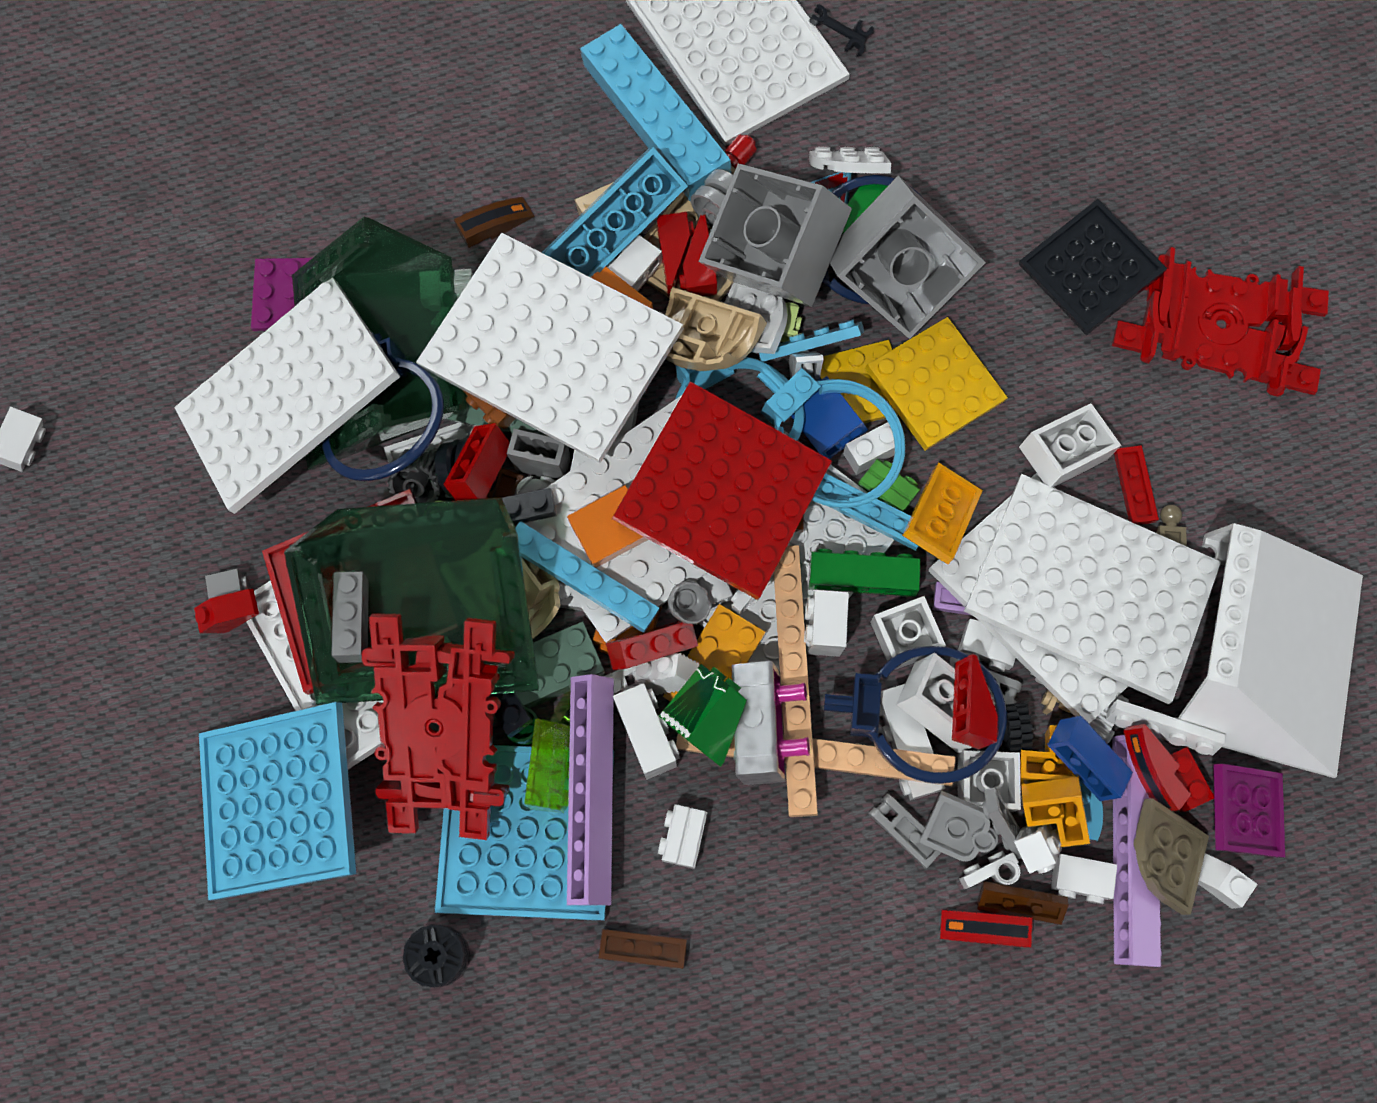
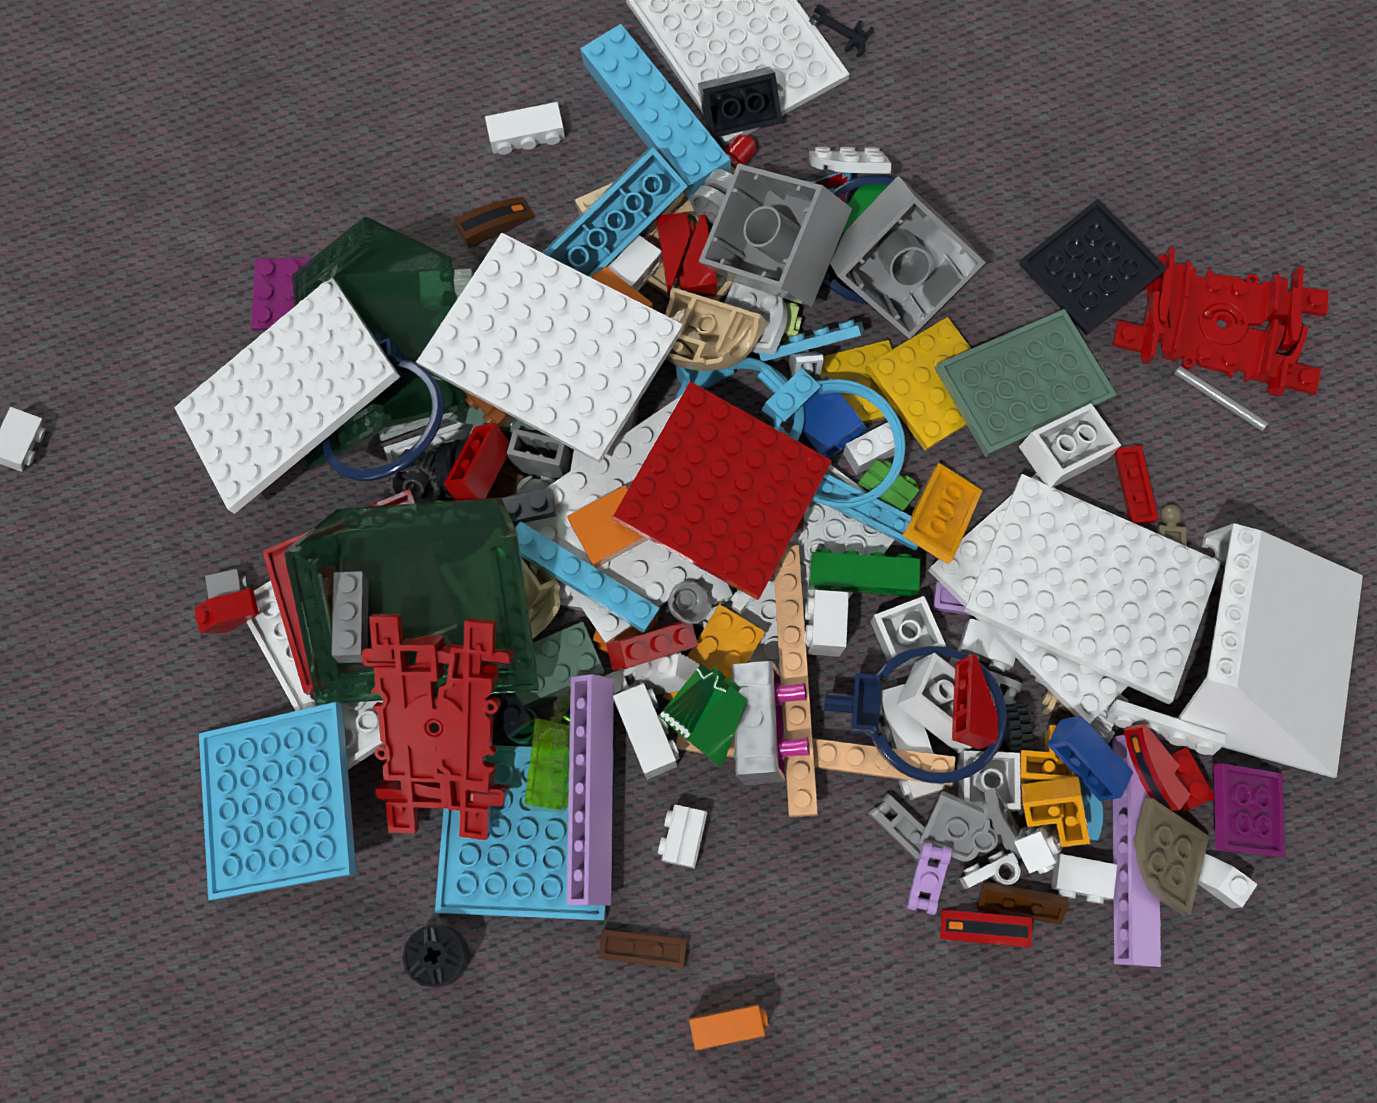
none -> white brick [485,102,565,155]
none -> orange brick [689,1004,769,1050]
none -> black slope [697,67,783,138]
none -> lavender plate [907,841,952,915]
none -> sand green plate [934,309,1117,457]
none -> light grey bar [1174,366,1268,431]

